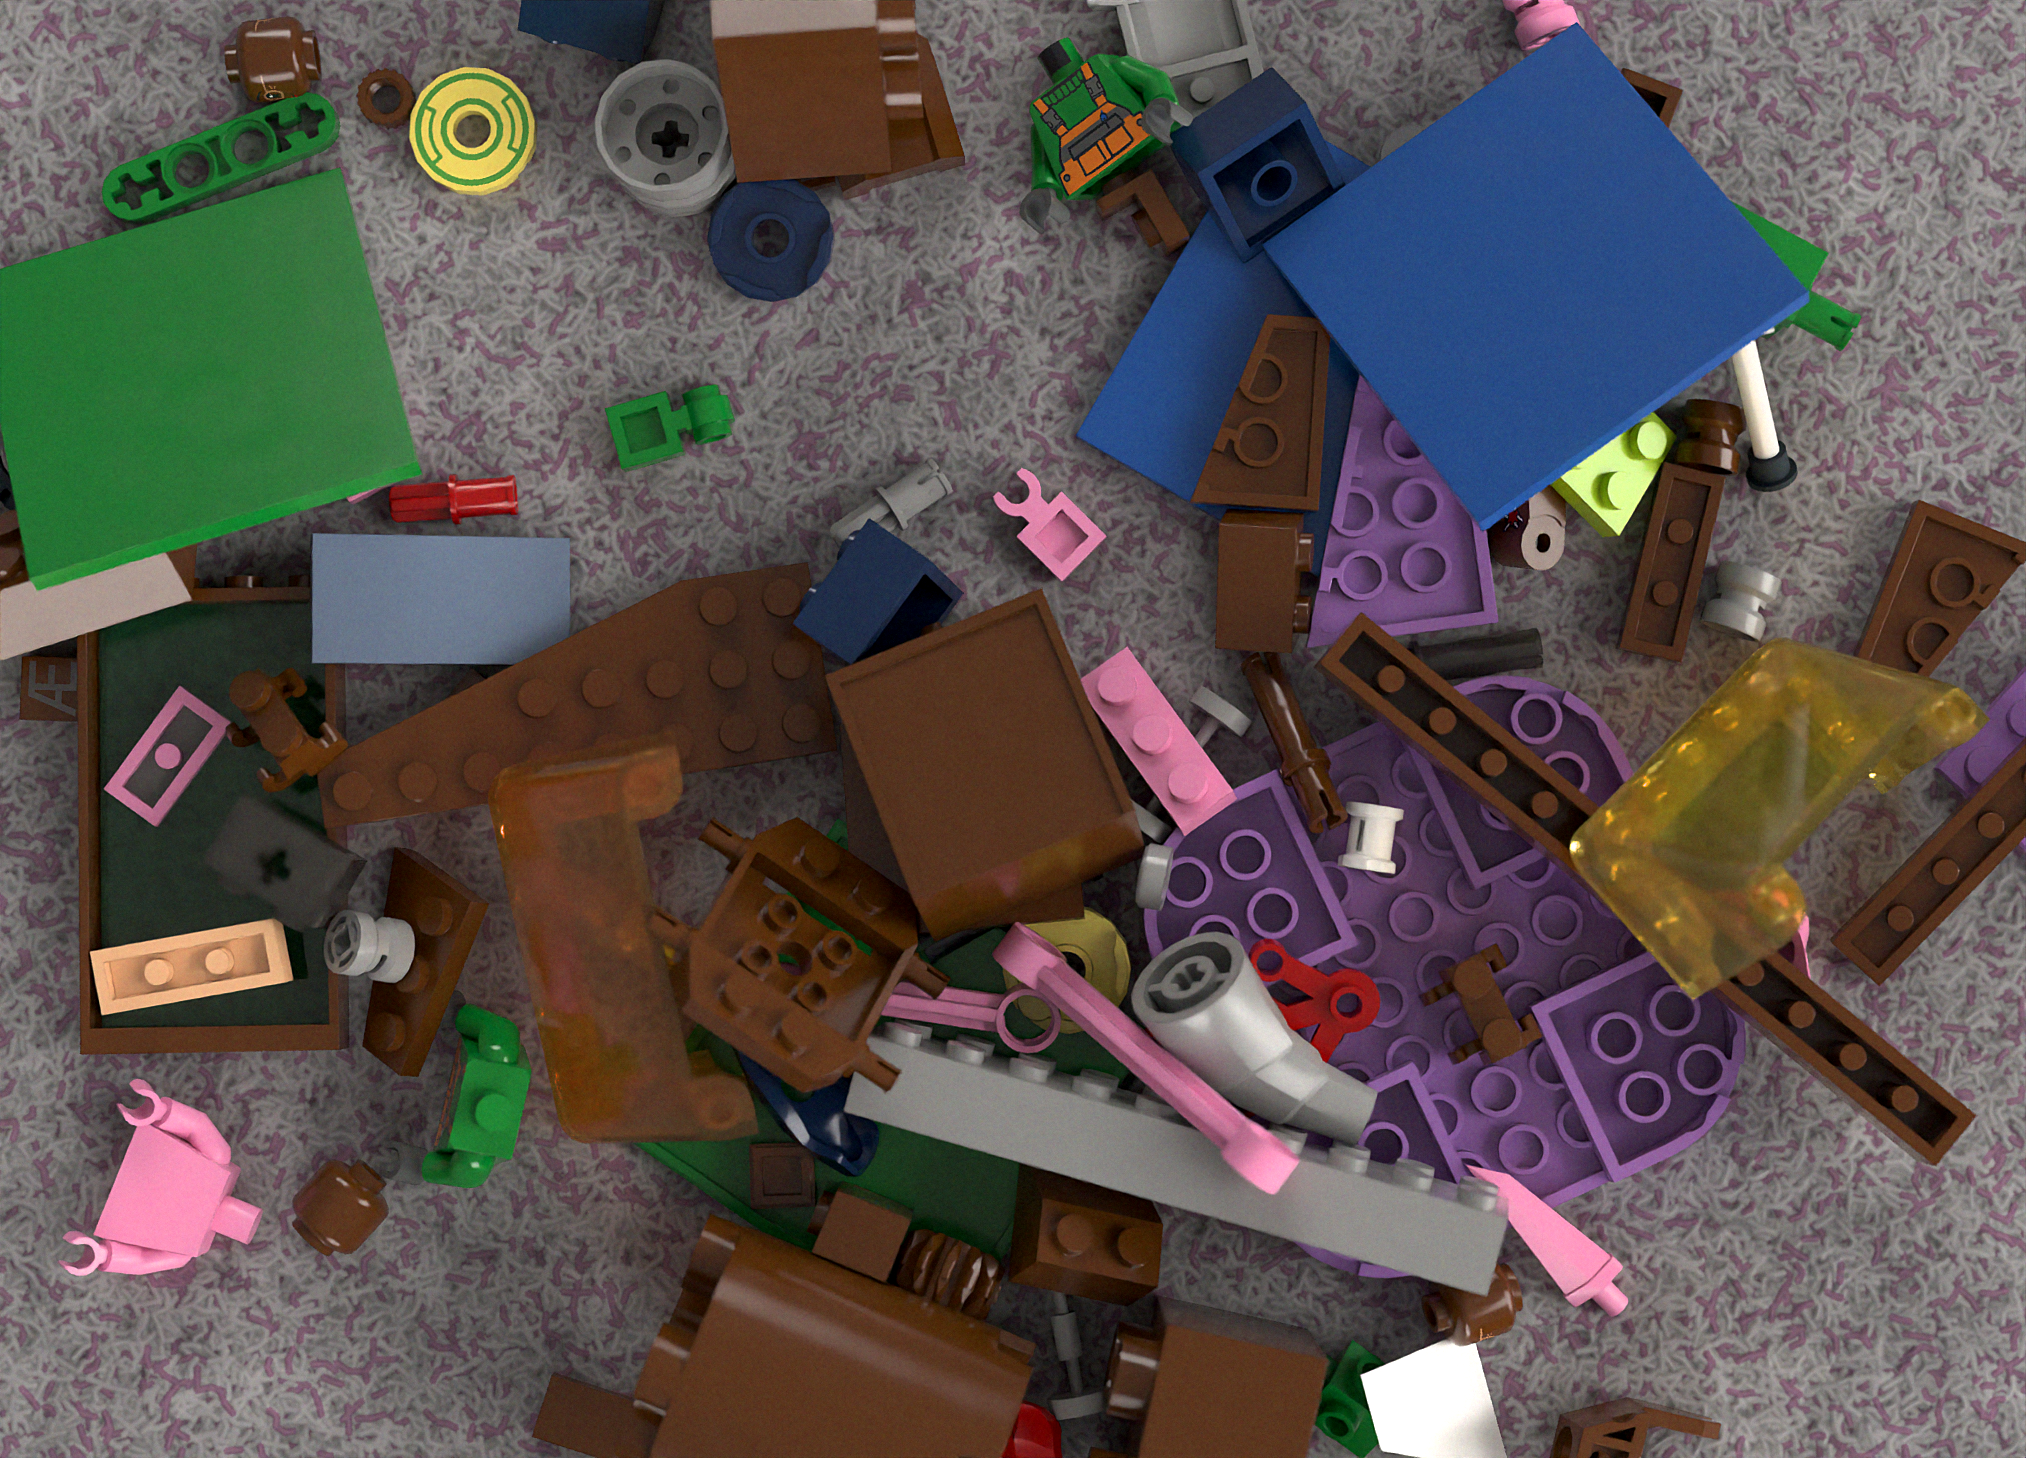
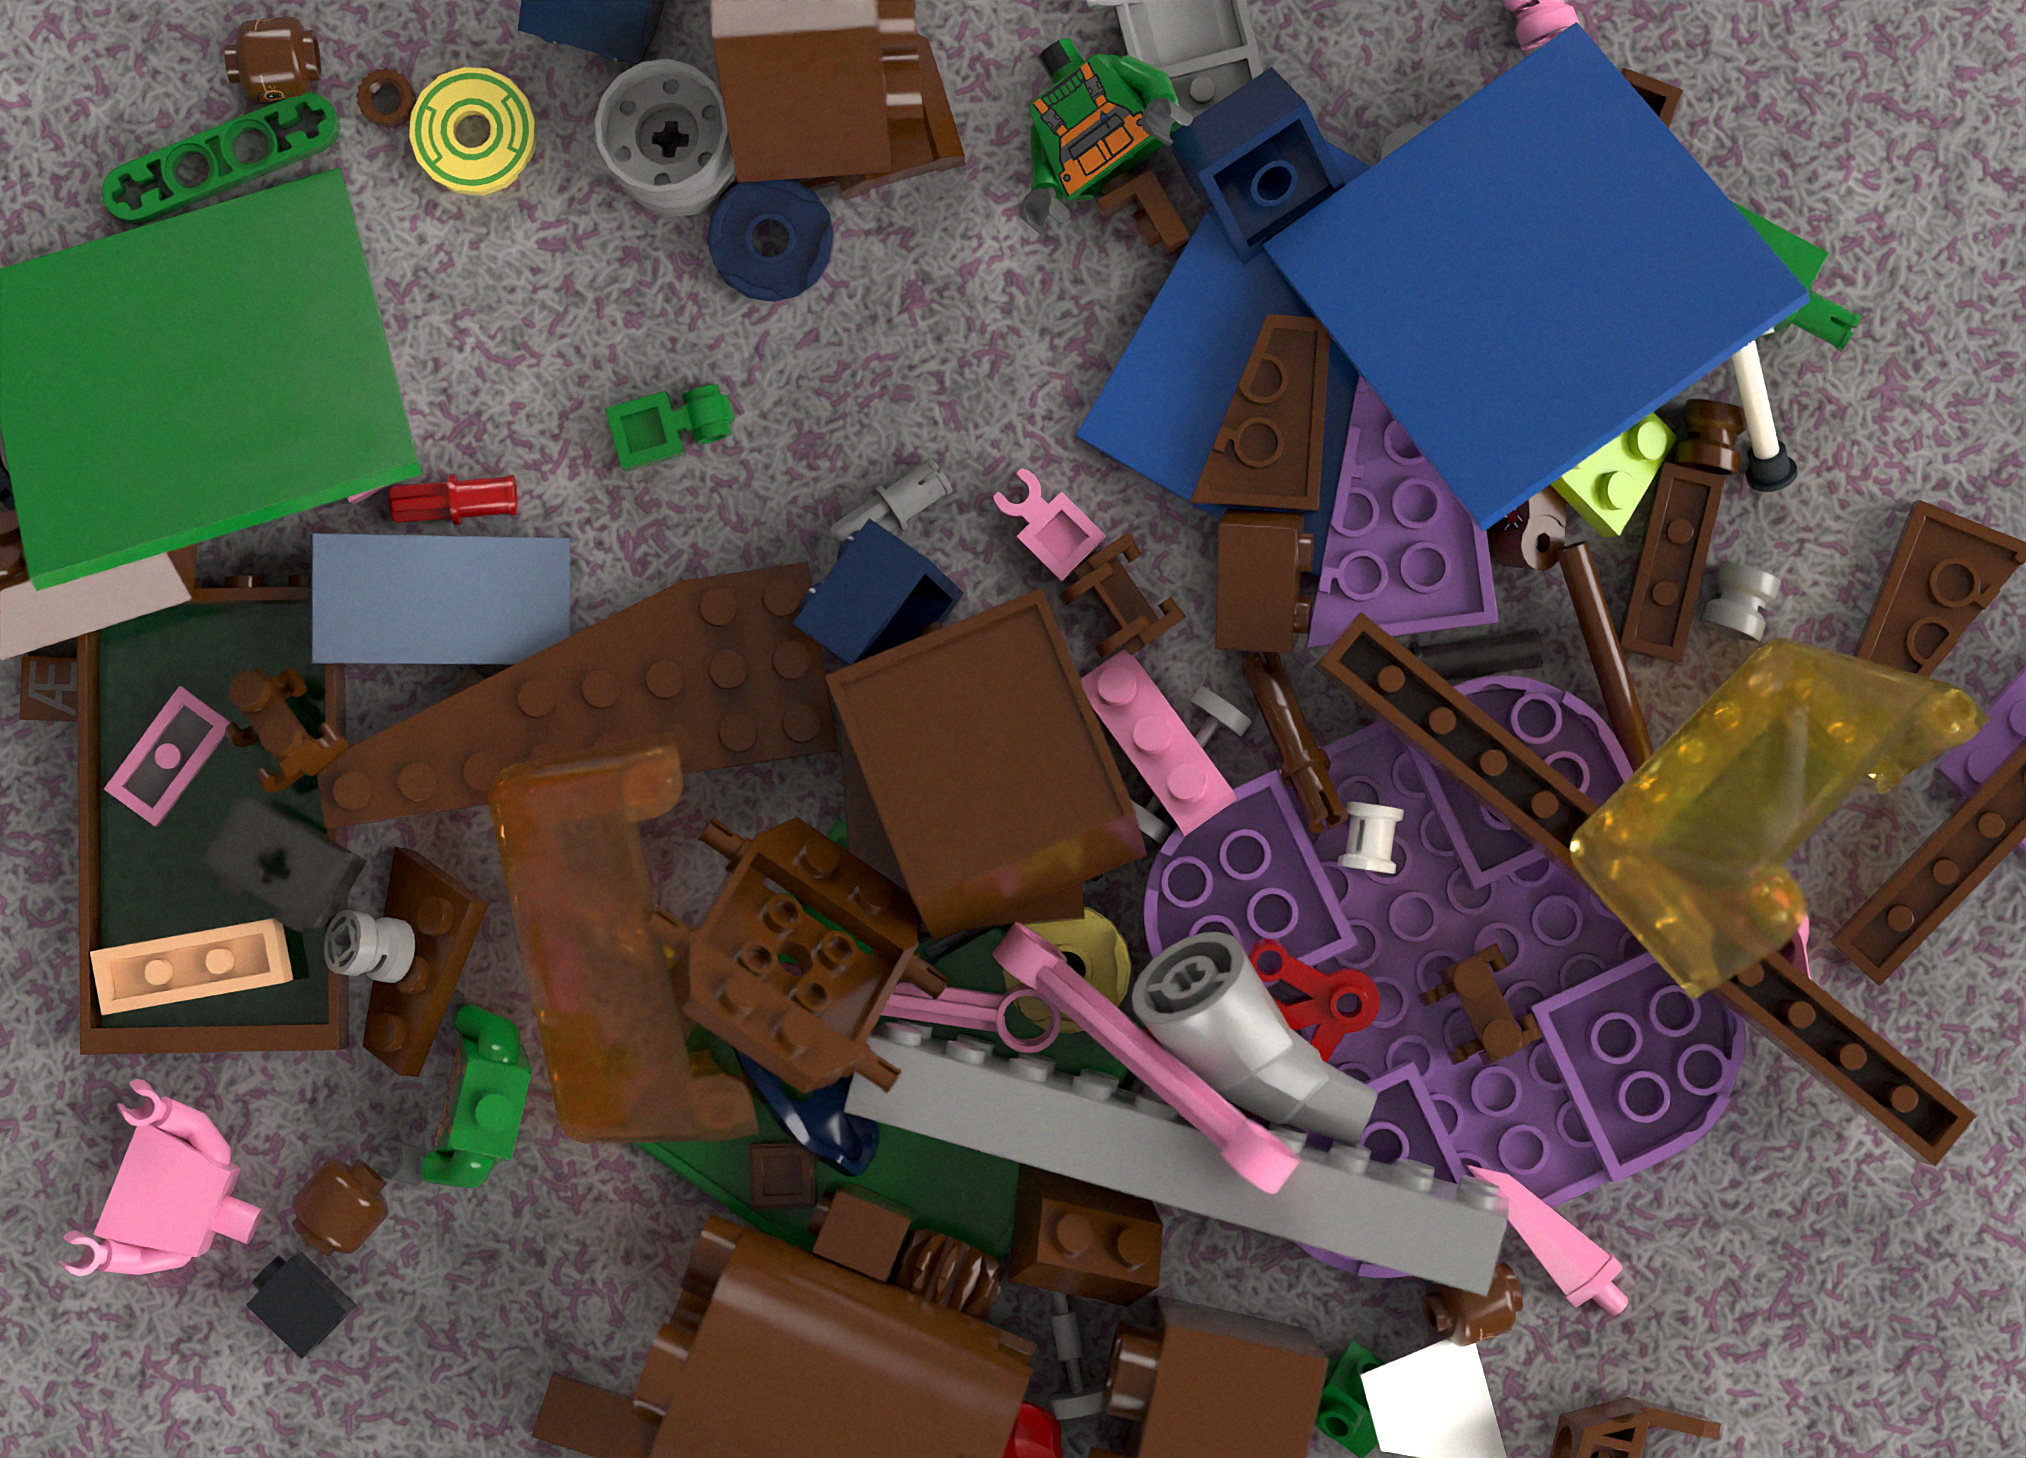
light grey tile [1135,843,1173,911] -> none
none -> black brick [246,1252,357,1359]
none -> reddish brown piece [1058,532,1186,659]
none -> reddish brown piece [1556,541,1664,791]

